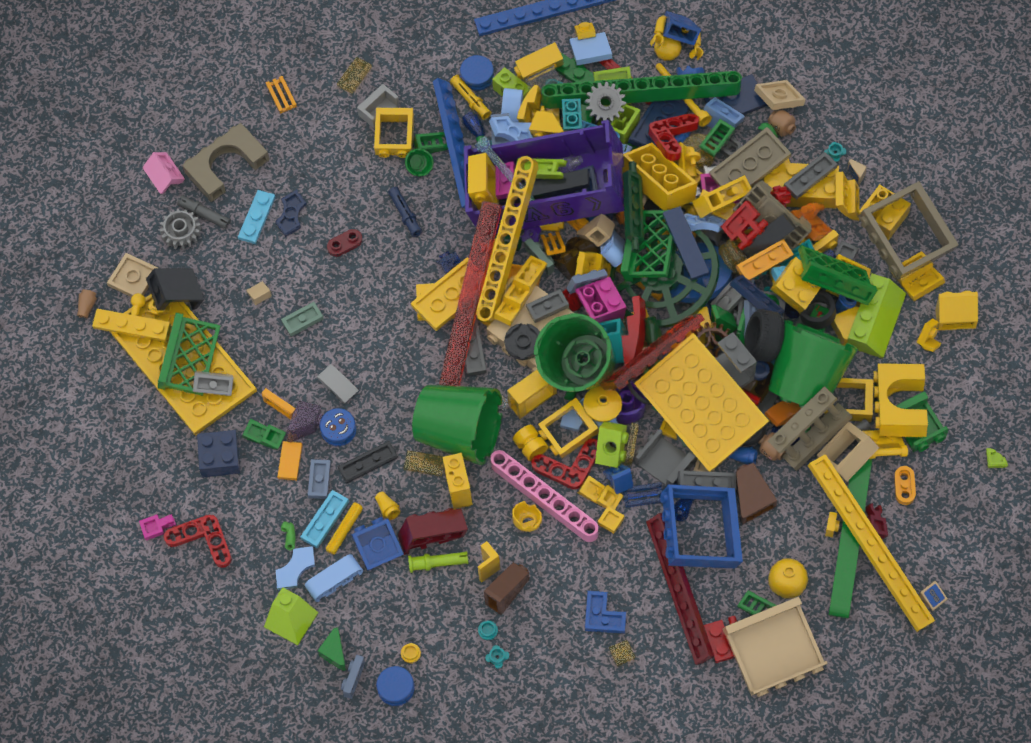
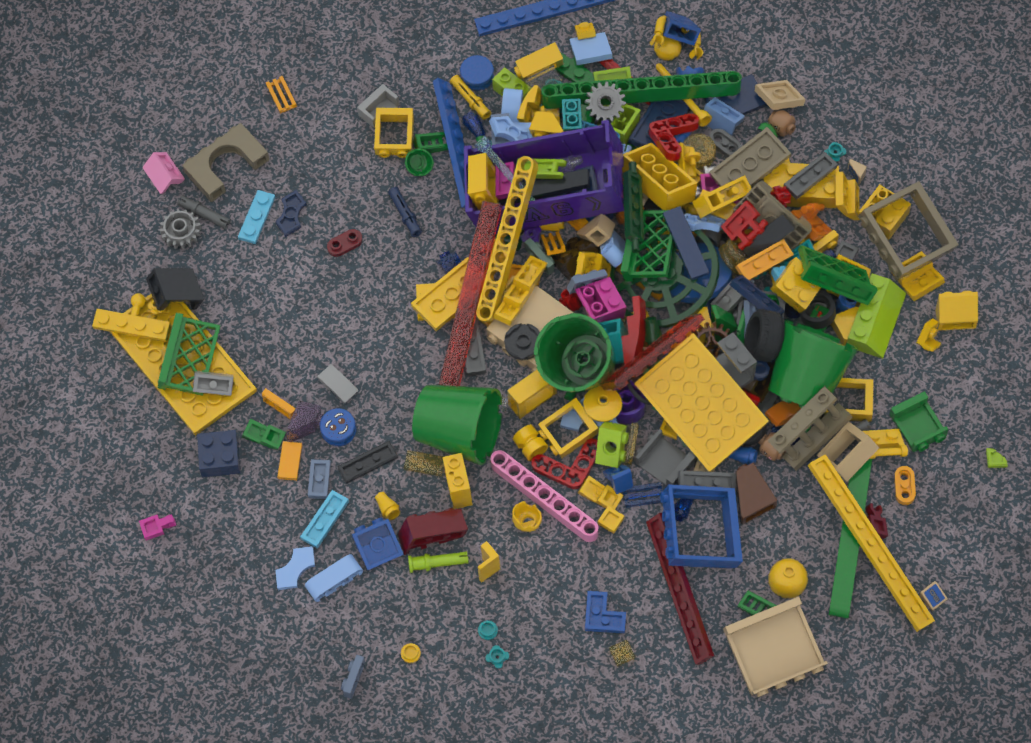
medium nougat cone [77,289,97,319] -> none
tan plate [107,253,158,297] -> none
red beam [164,515,232,568] -> none
tan slope [246,281,272,305] -> none
lime slope [264,587,318,646] -> none
sand green plate [281,302,324,337] -> none
bright green arm [281,521,296,550] -> none
green slope [318,627,346,671] -> none
yellow axle [326,502,363,555] -> none
clear yellow tile [337,57,372,94] -> none
blue head [376,666,414,706] -> none
reddish brown slope [484,562,530,615] -> none
dark grey plate [526,289,569,323] -> none
green slope [699,119,735,157] -> none
red plate [704,616,737,663] -> none
yellow plate [825,512,840,538] -> none
yellow arch [873,363,928,437] -> none

